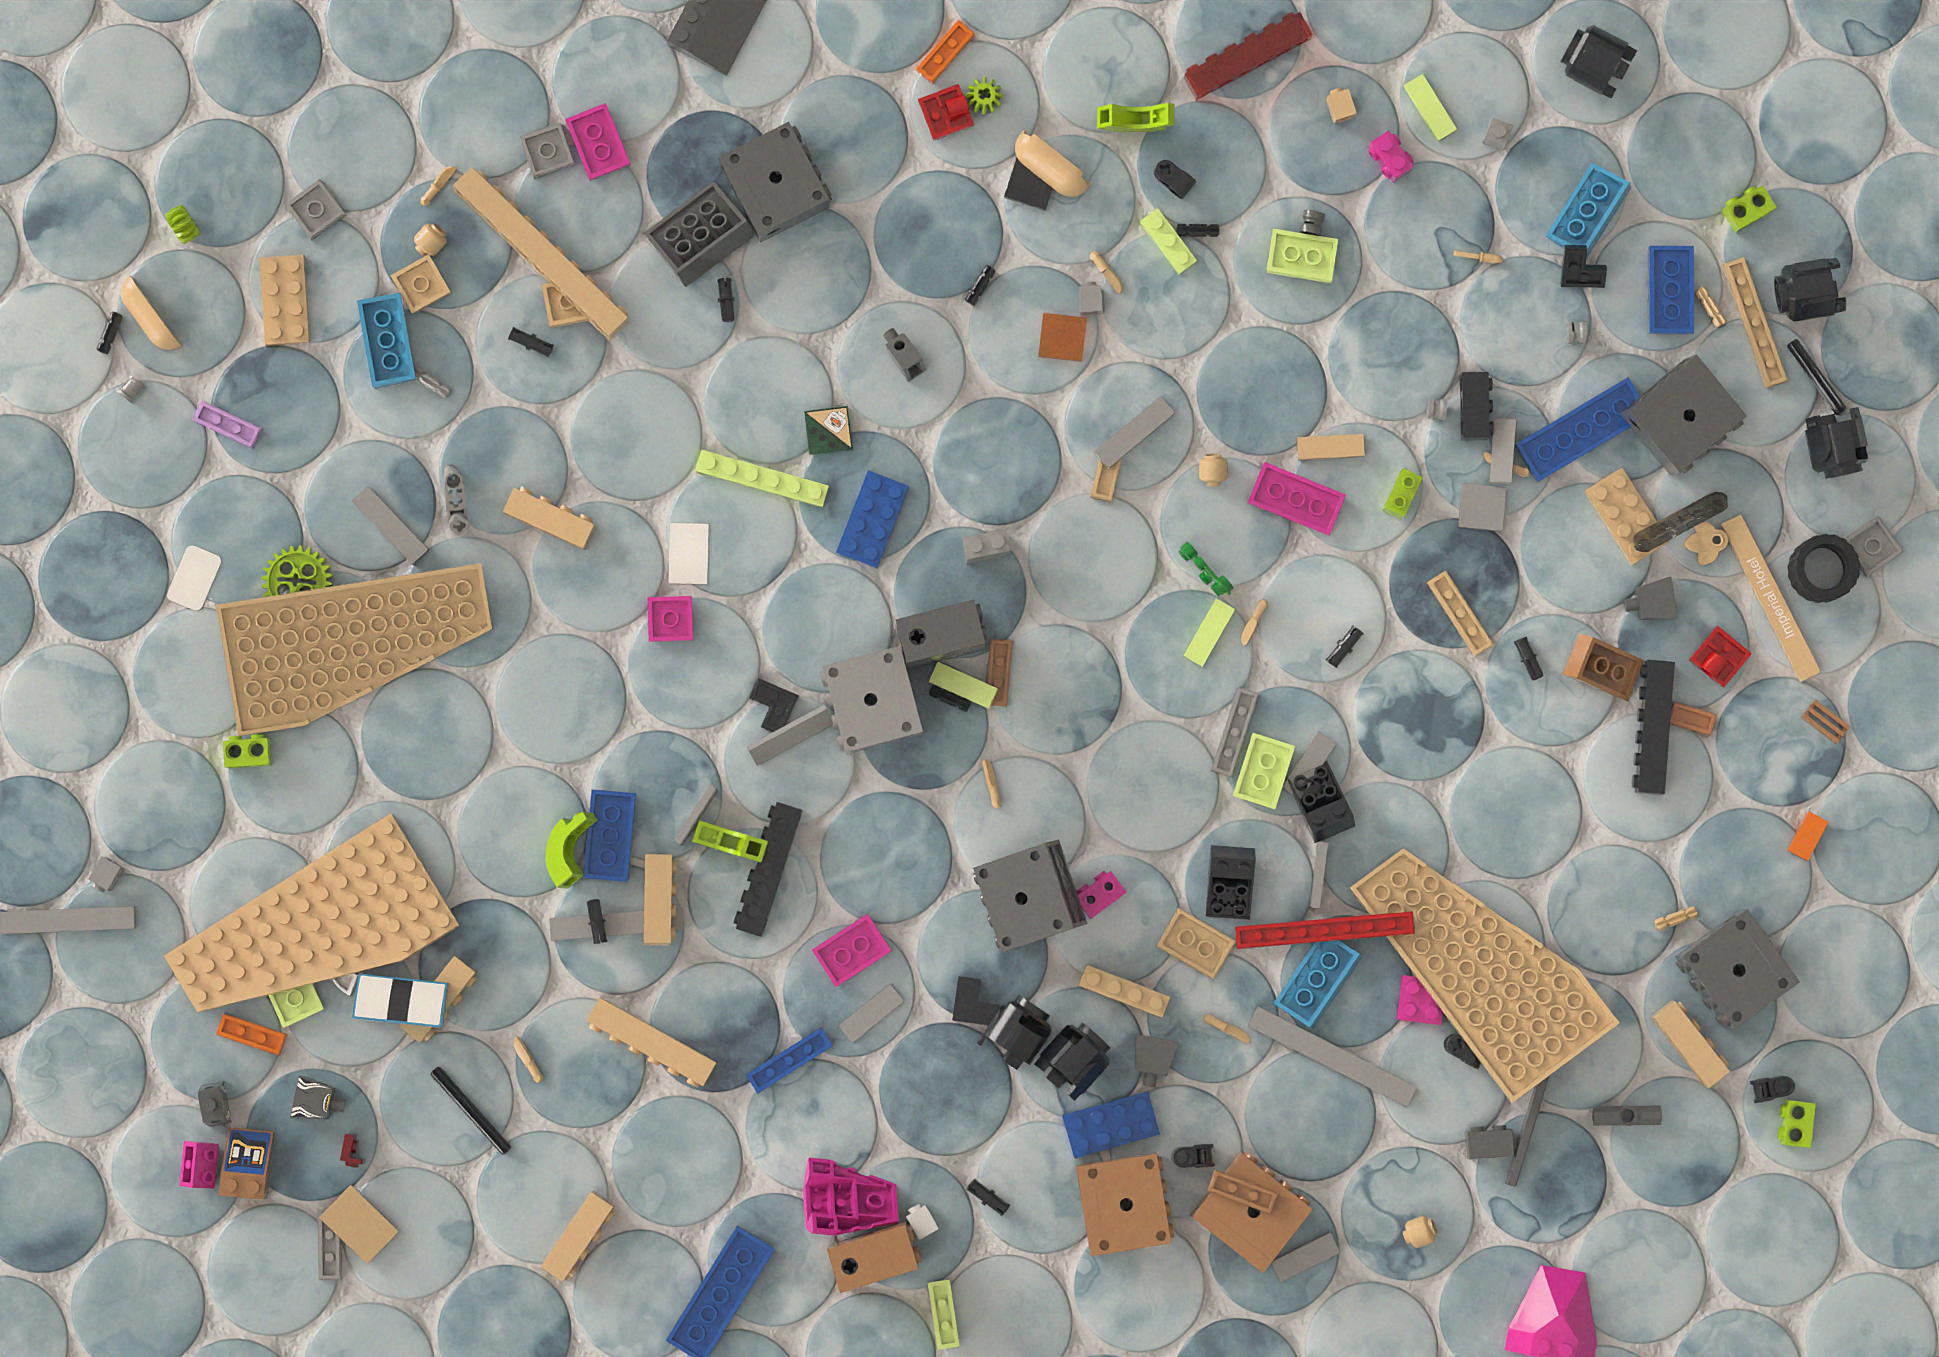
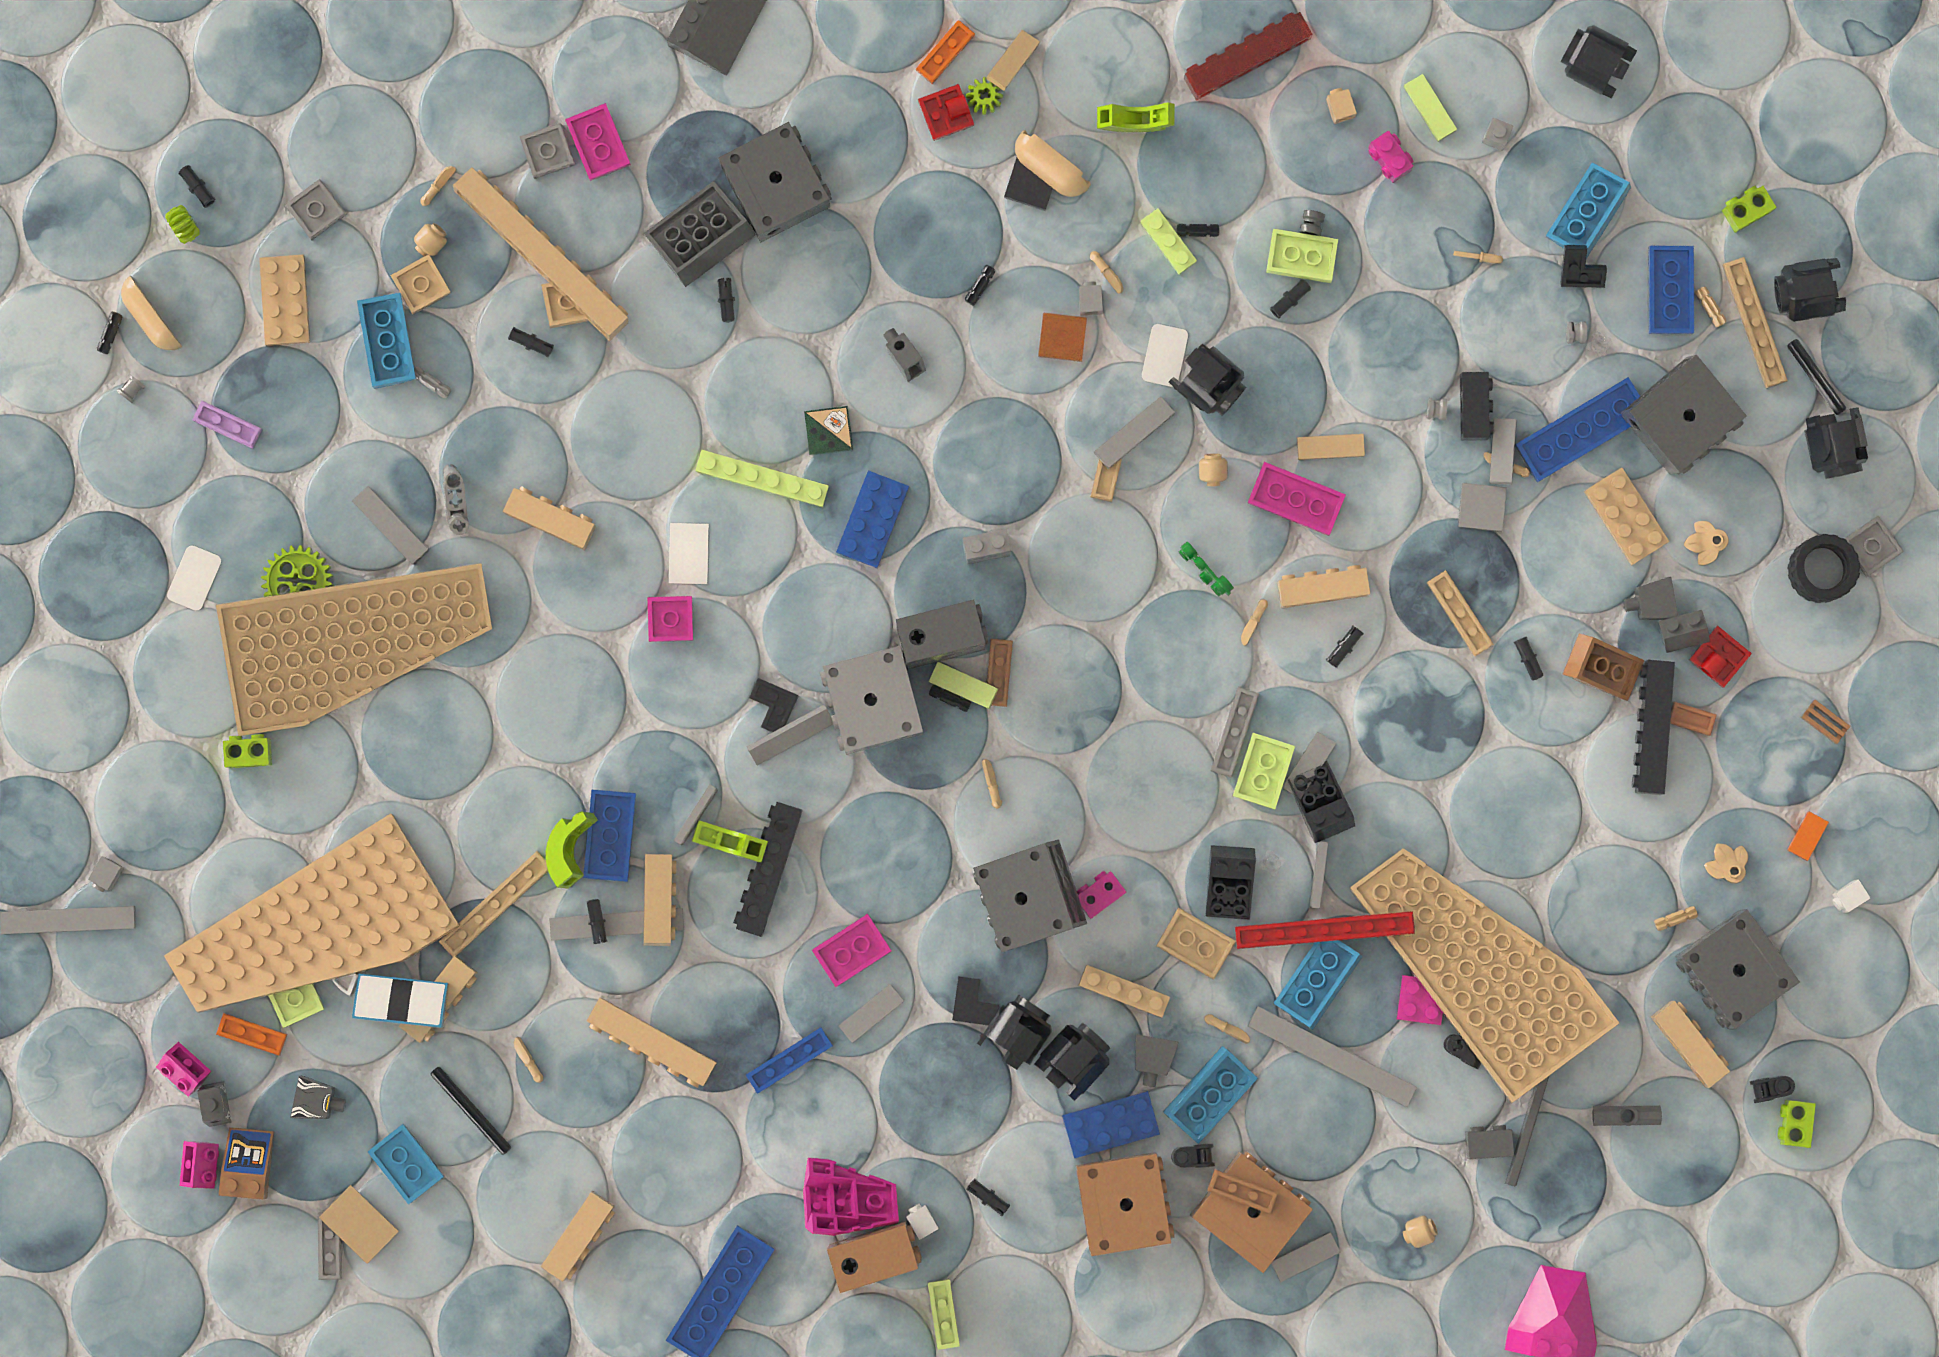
dark red bracket [340,1133,365,1168] -> none
black piece [1154,160,1196,199] -> none
yellowish green tile [1183,598,1235,667] -> none
lime brick [1382,468,1423,520] -> none
clear smoke piece [1633,492,1728,552] -> none
tan tile [1720,514,1821,682] -> none
none -> dark pink brick [156,1041,211,1097]
none -> black pin [178,165,216,208]
none -> dark azure plate [368,1124,445,1205]
none -> tan tile [439,851,548,957]
none -> tan tile [986,30,1040,91]
none -> white sticker [1142,324,1188,387]
none -> dark azure slope [1163,1046,1258,1144]
none -> black piece [1169,344,1247,416]
none -> black pin [1270,279,1311,319]
none -> tan brick [1277,565,1370,608]
none -> dark grey brick [1659,610,1710,653]
none -> tan plate [1704,843,1748,884]
none -> white brick [1832,879,1870,913]

